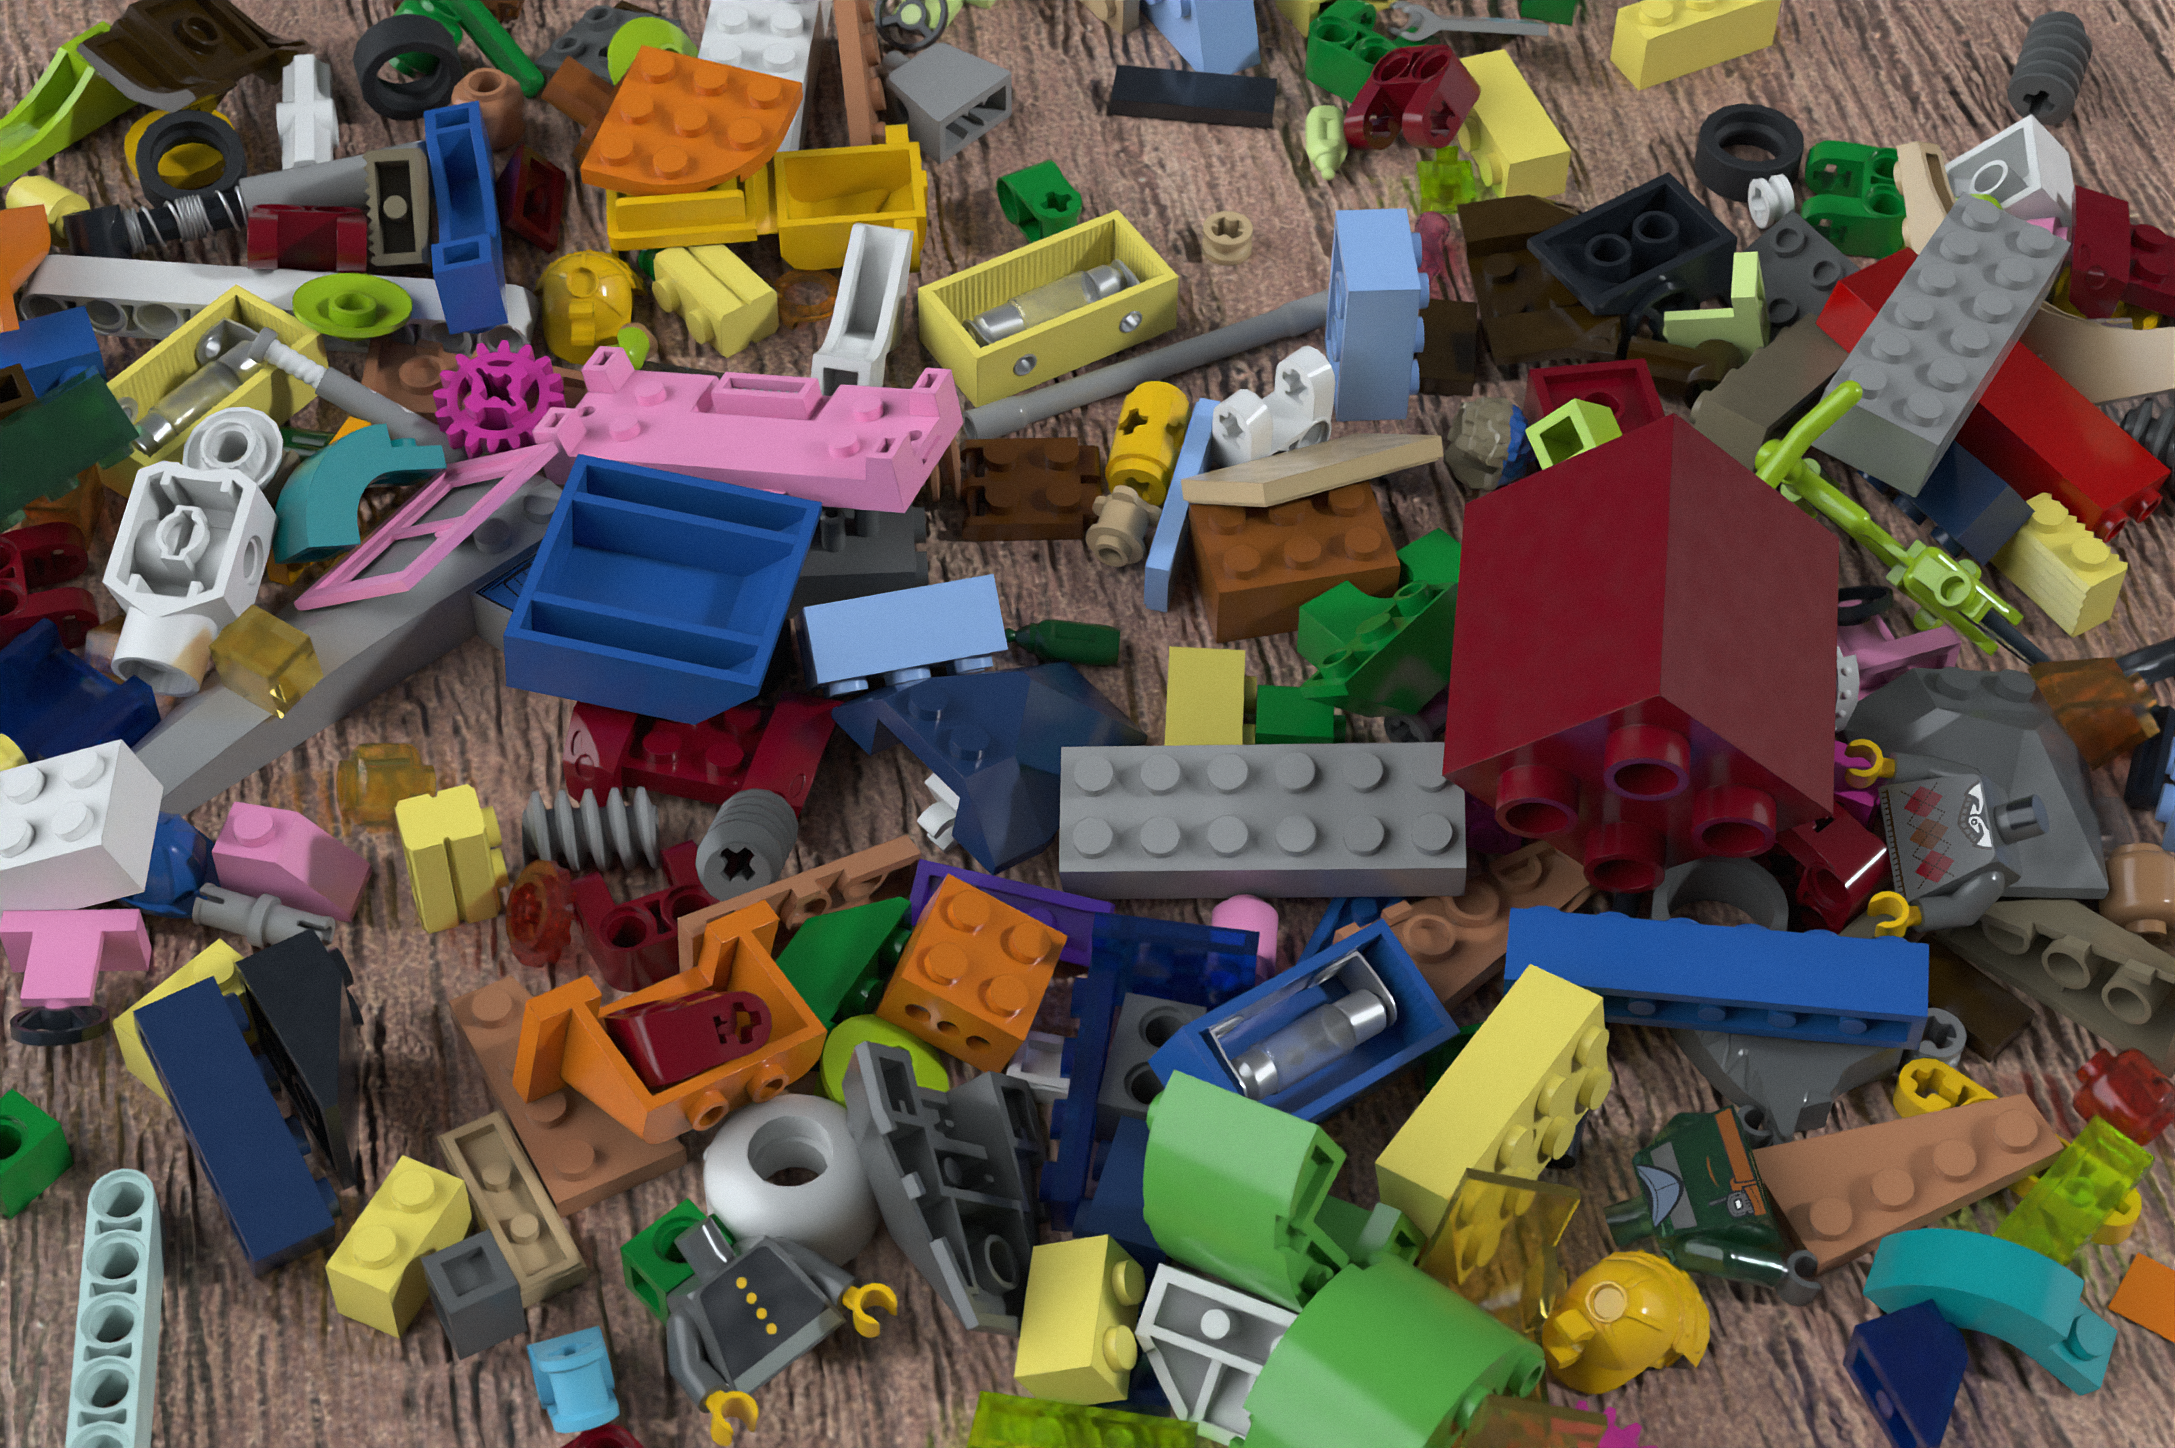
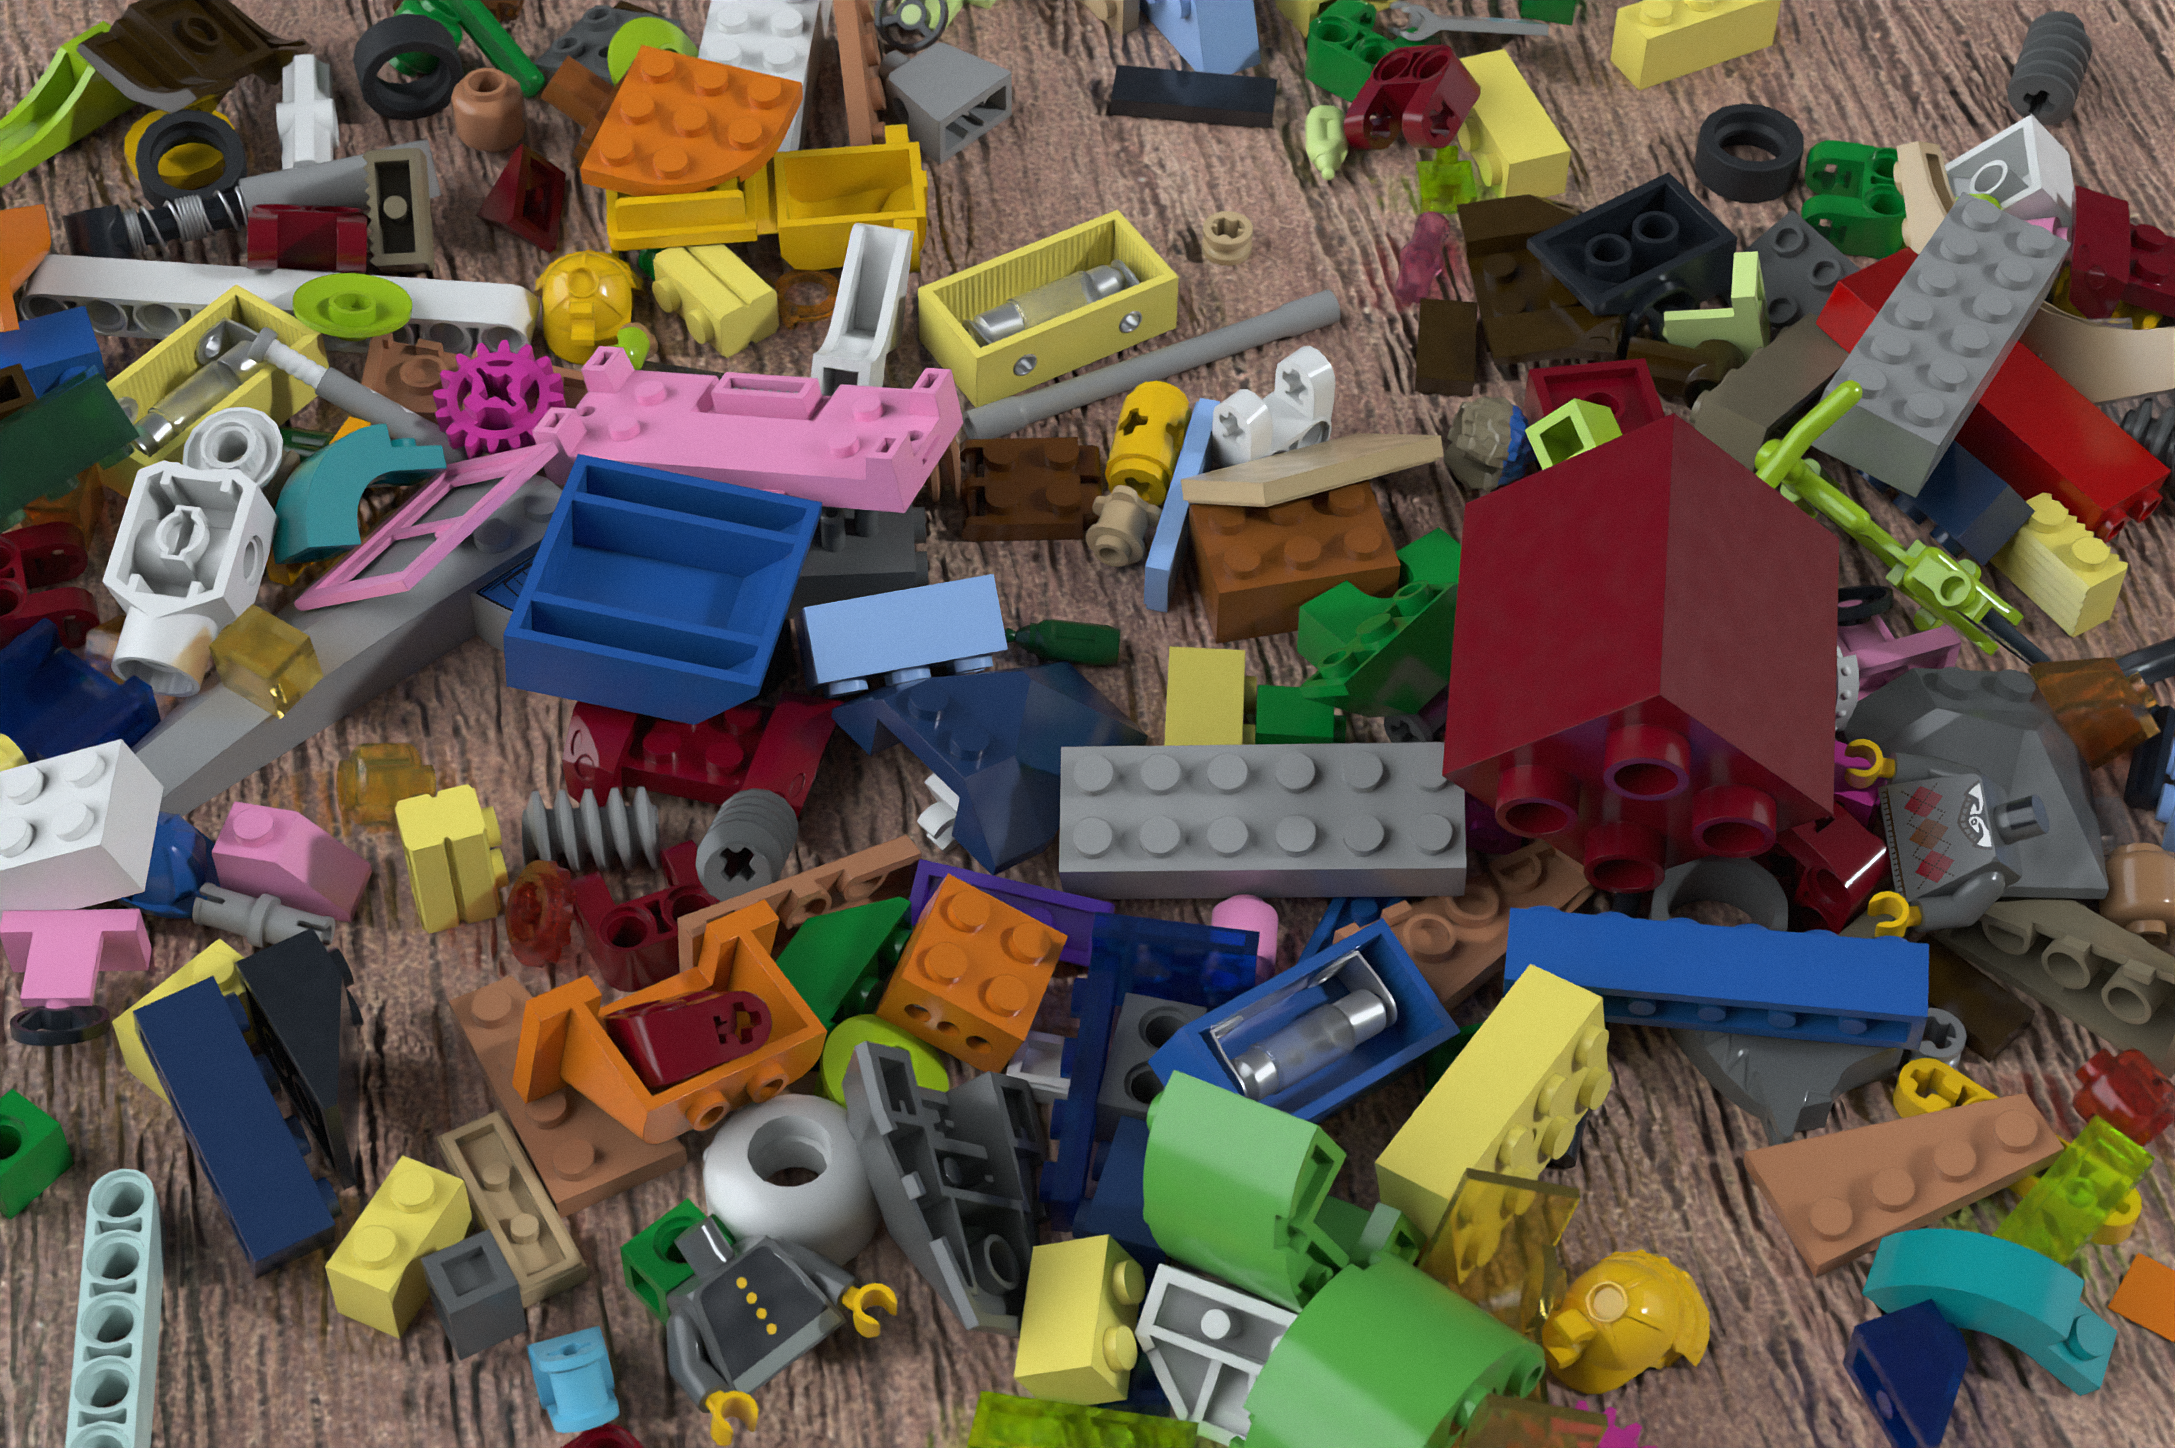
light yellow brick [6,176,90,248] -> none
blue arch [424,100,508,335] -> none
green piece [996,159,1082,244] -> none
light blue brick [1324,208,1429,422] -> none
clear green torso [1603,1104,1822,1307] -> none
white bush [1748,174,1795,228] -> none

